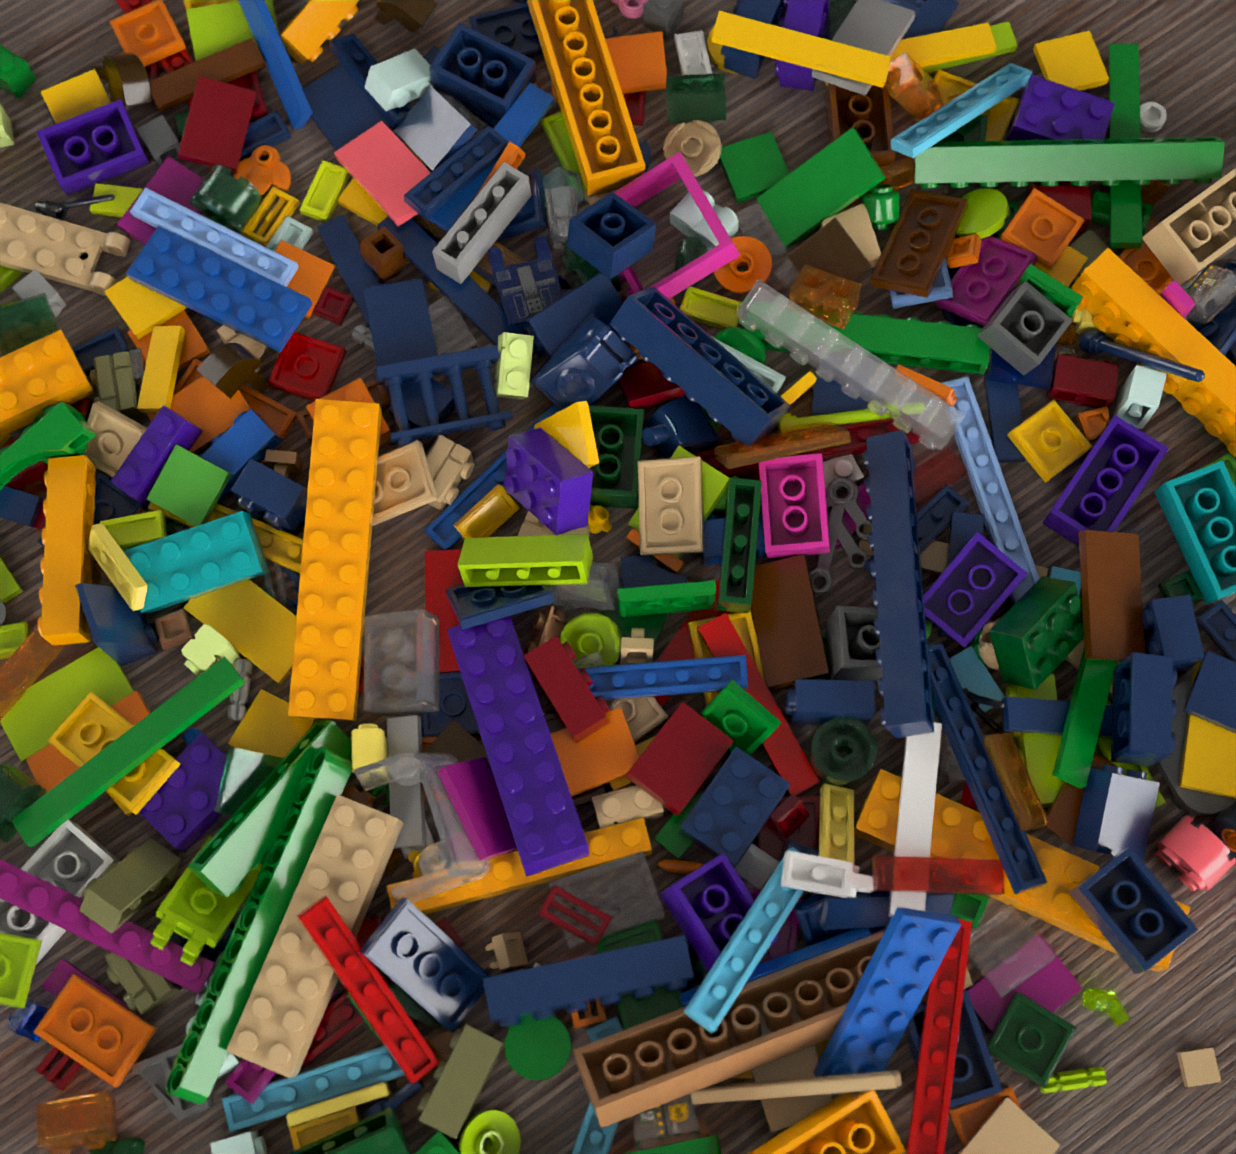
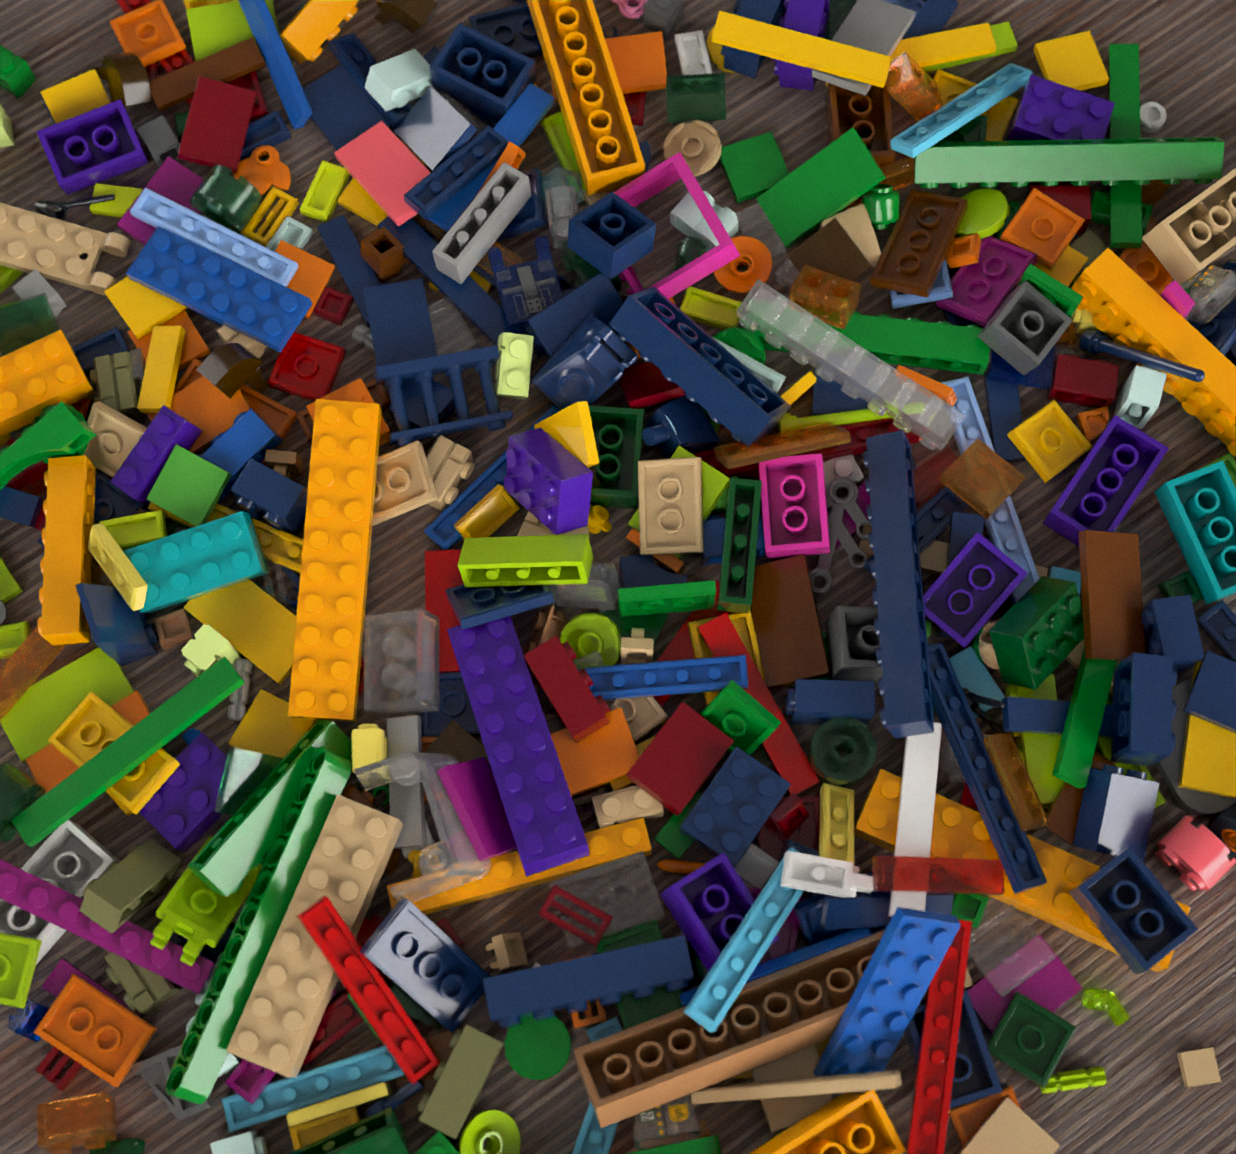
none -> clear orange tile [939,439,1026,519]

